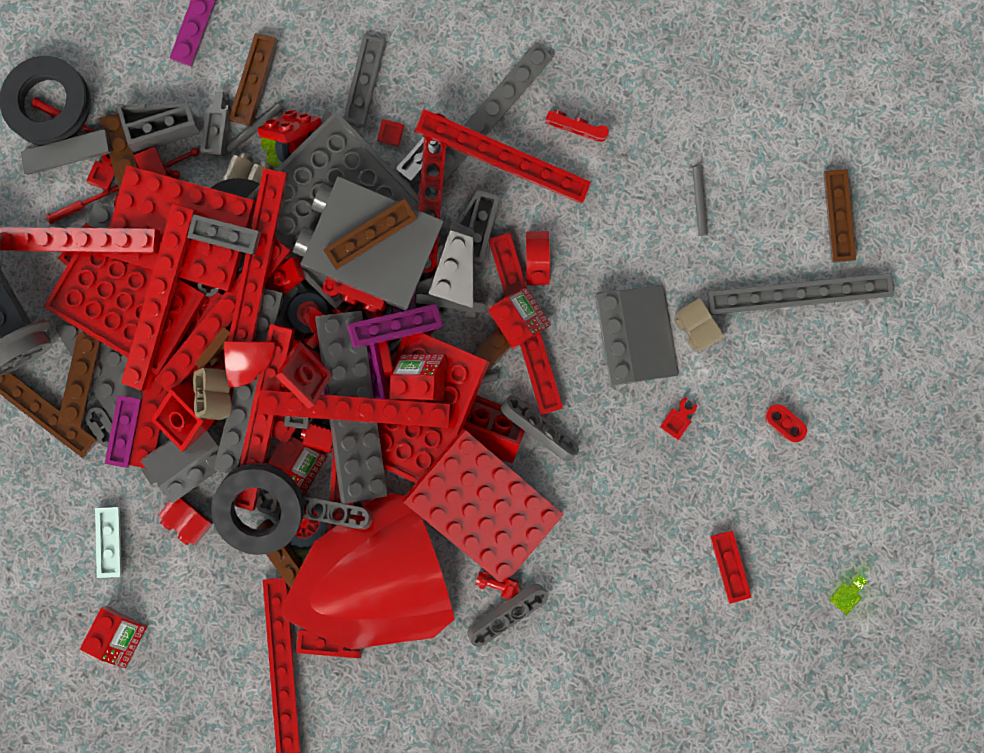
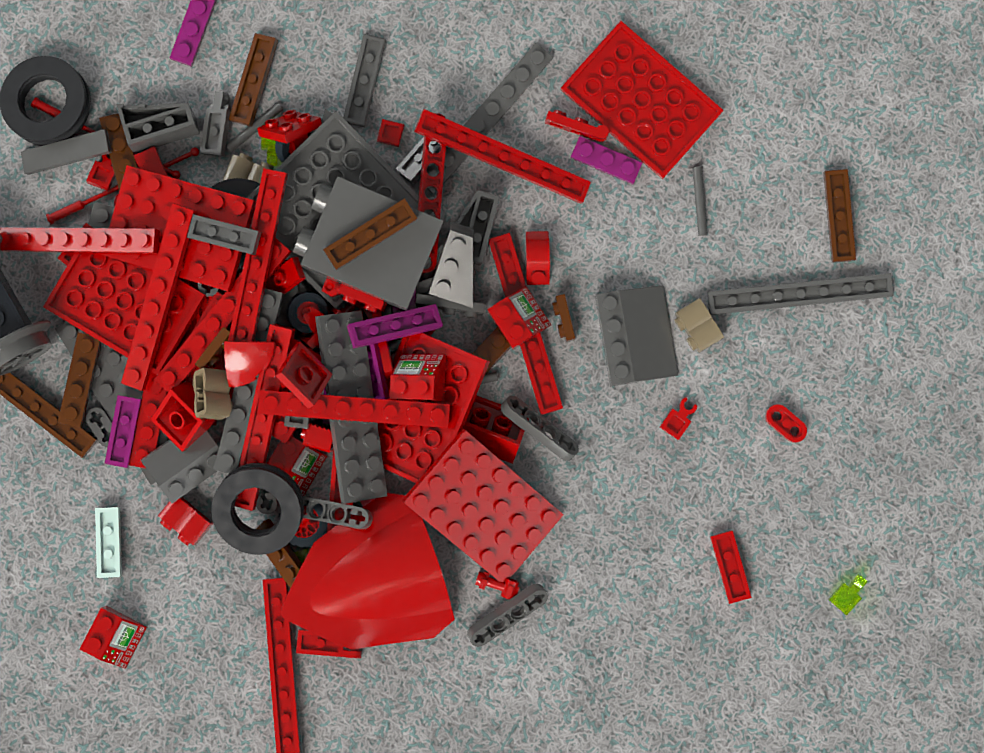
none -> reddish brown plate [552,294,575,342]
none -> red plate [560,21,724,180]
none -> magenta plate [570,136,642,185]

